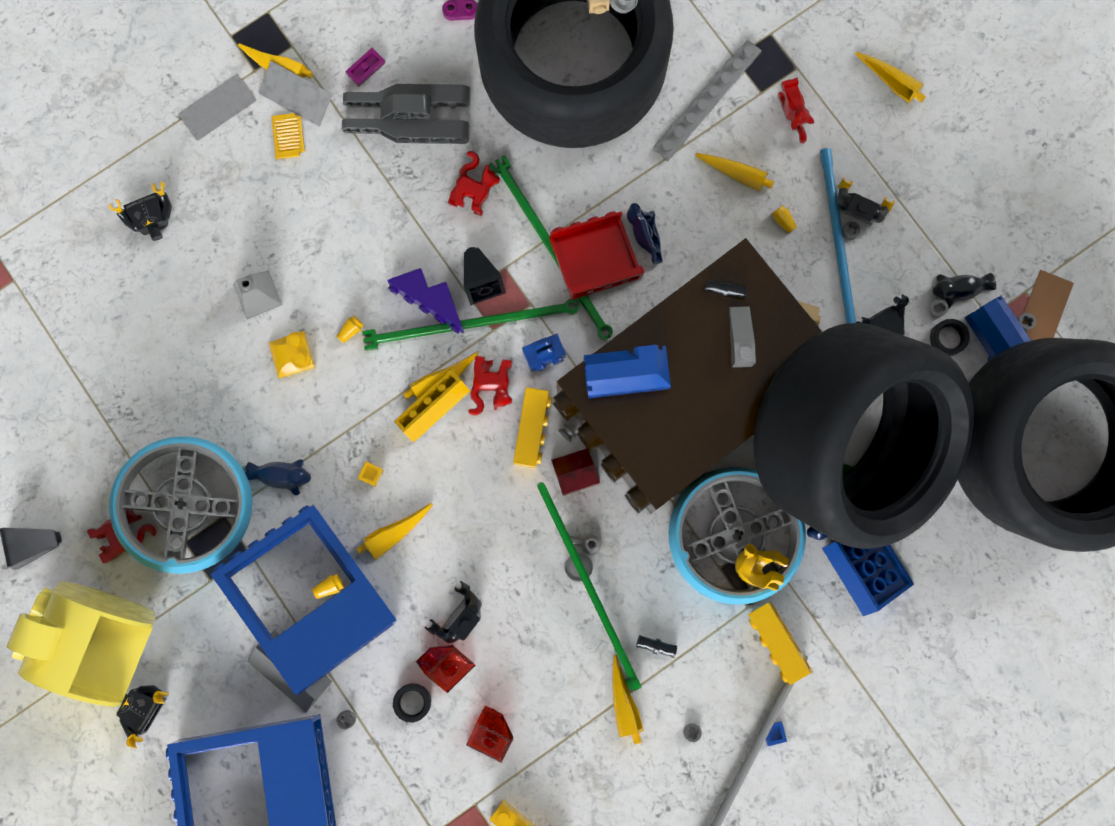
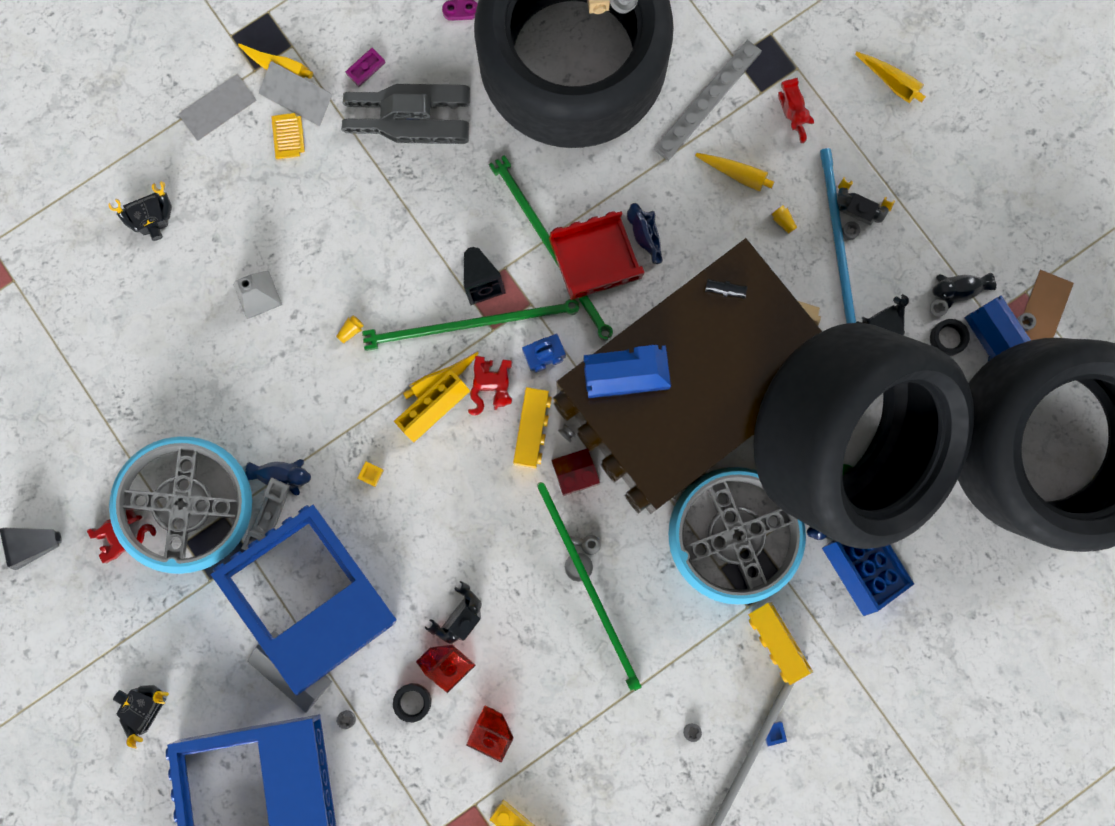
light yellow brick [6,582,155,707] -> none
yellow slope [269,331,315,379] -> none
yellow cone [312,574,344,599] -> none
yellow piece [356,502,433,560] -> none
dark purple slope [387,268,464,334] -> none
red animal [448,151,500,216] -> none
yellow piece [612,654,644,744] -> none
black pin [636,635,677,658] -> none
light grey slope [729,307,756,367] -> none
yellow piece [735,544,789,591] -> none
none -> light grey slope [241,478,290,550]

